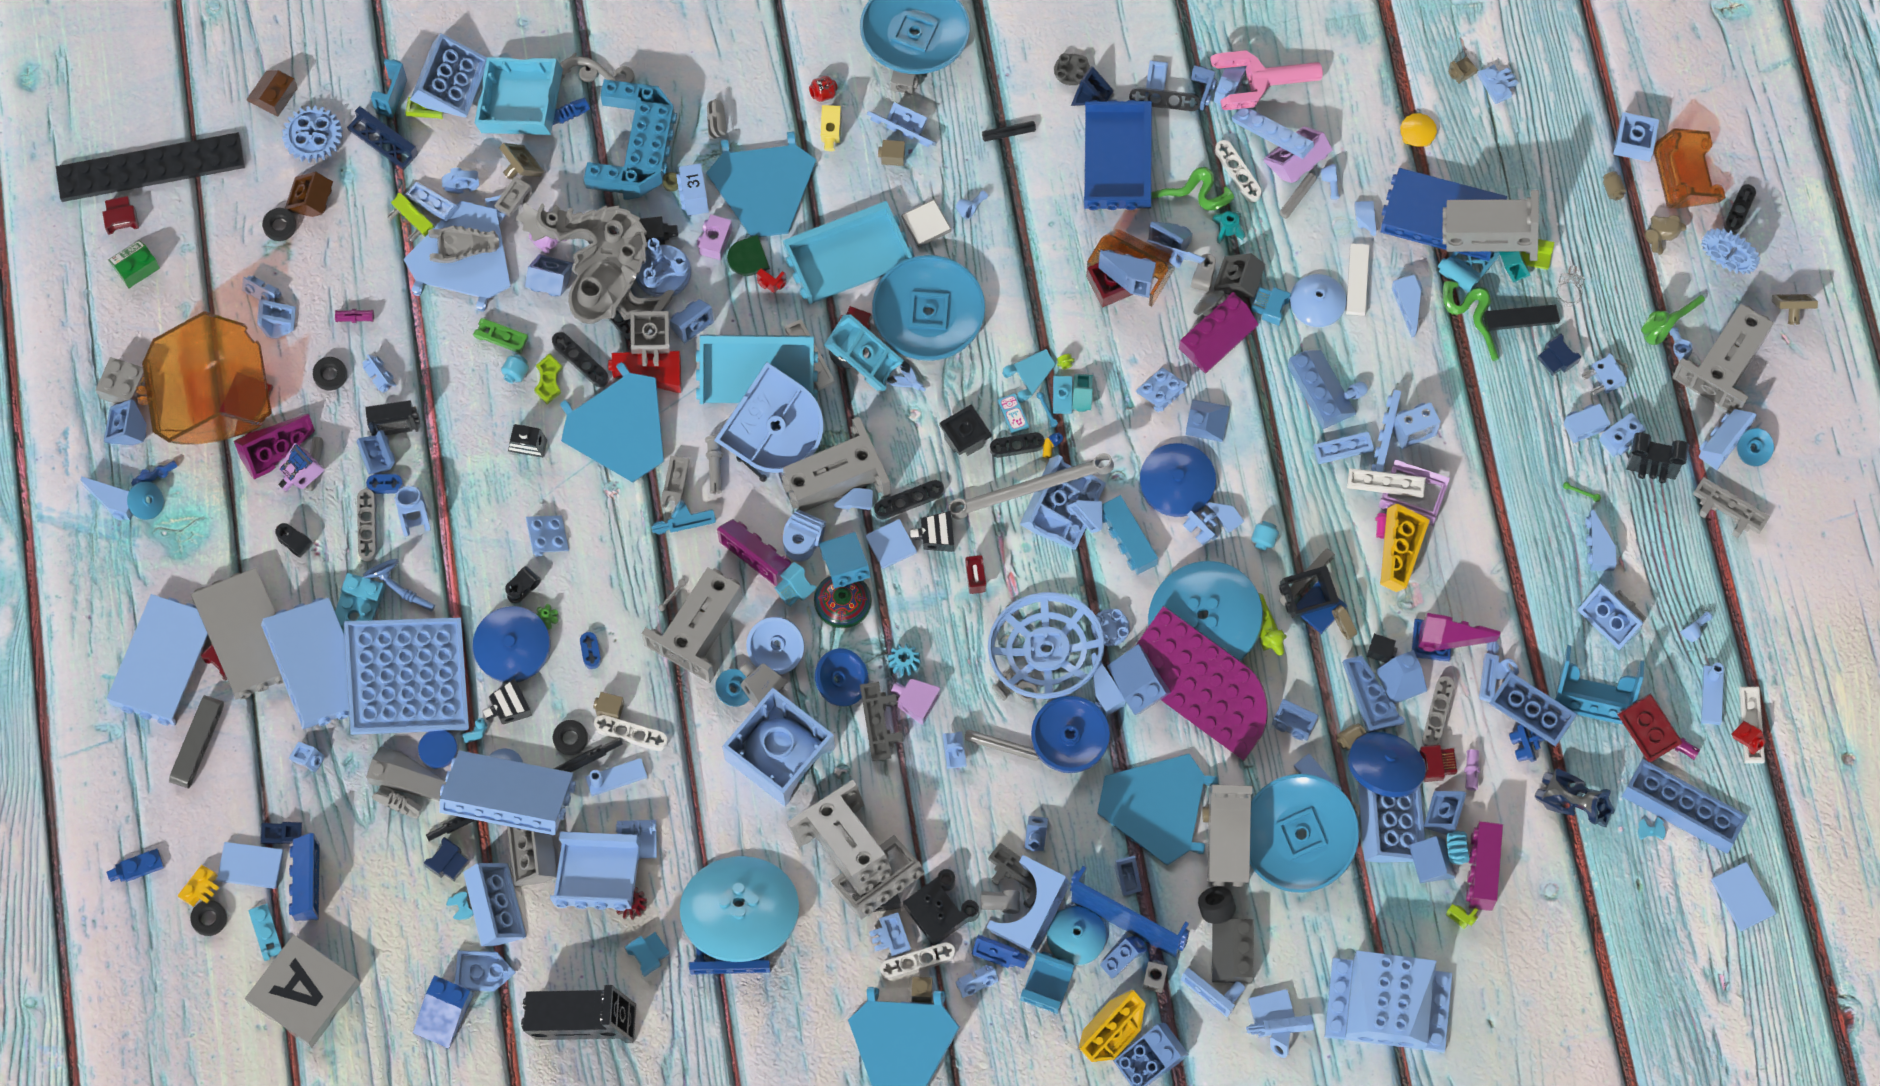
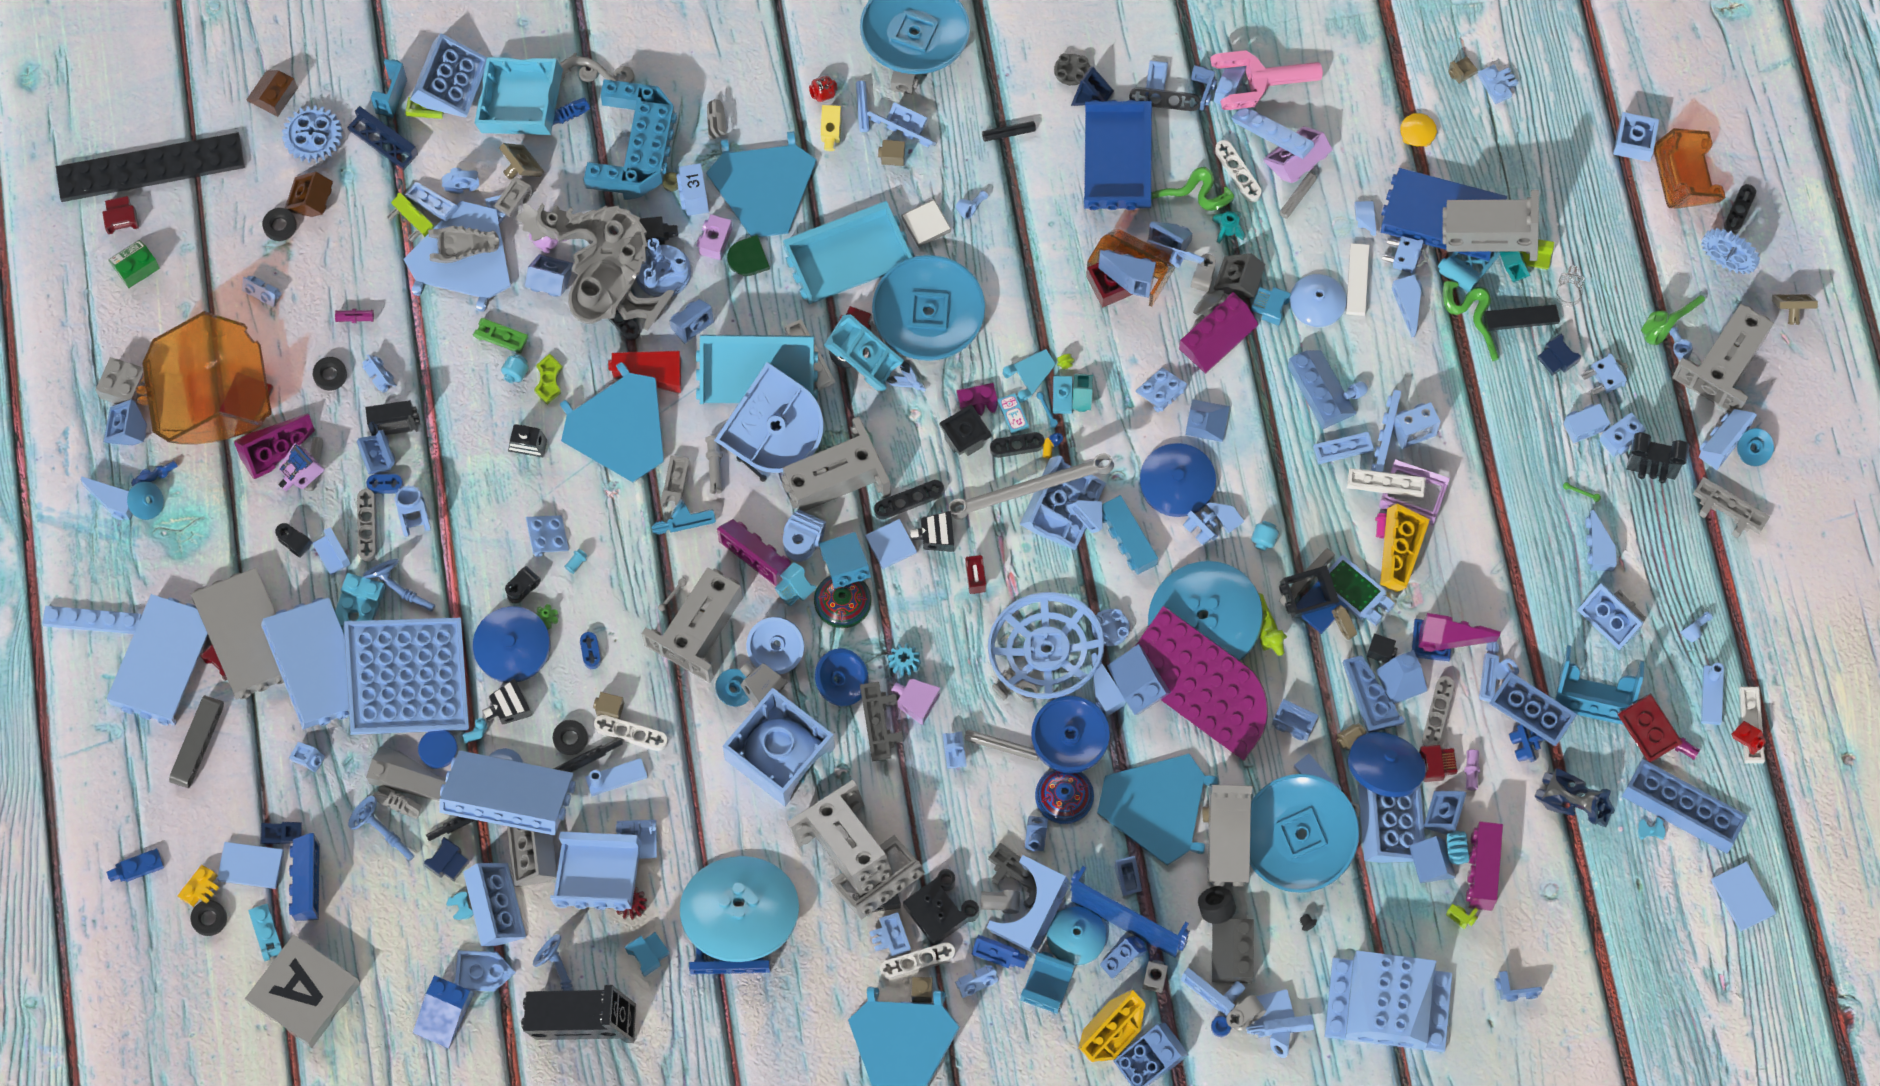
light blue slope [257,299,296,339] -> none
black beam [552,332,609,387] -> none
light grey hinge [630,311,670,366] -> none
red bracket [756,268,787,294] -> none
light blue slope [834,488,873,510] -> none
light blue bar [1321,164,1340,199] -> none
dark tan brick [1603,171,1626,201] -> none
dark tan animal [1644,215,1686,255] -> none
none -> light blue plate [42,606,142,634]
none -> light blue panel [313,527,351,575]
none -> medium blue dish [348,796,415,861]
none -> medium blue dish [533,934,574,991]
none -> medium azure pin [564,549,587,574]
none -> light blue axle [856,81,869,133]
none -> magenta plate [956,383,998,416]
none -> dish [1035,769,1094,824]
none -> blue tile [1211,1016,1231,1037]
none -> light grey piece [1226,995,1266,1031]
none -> black piece [1299,914,1317,931]
none -> tile [1317,555,1395,626]
none -> light blue piece [1382,236,1429,275]
none -> medium blue bracket [1494,971,1543,1002]

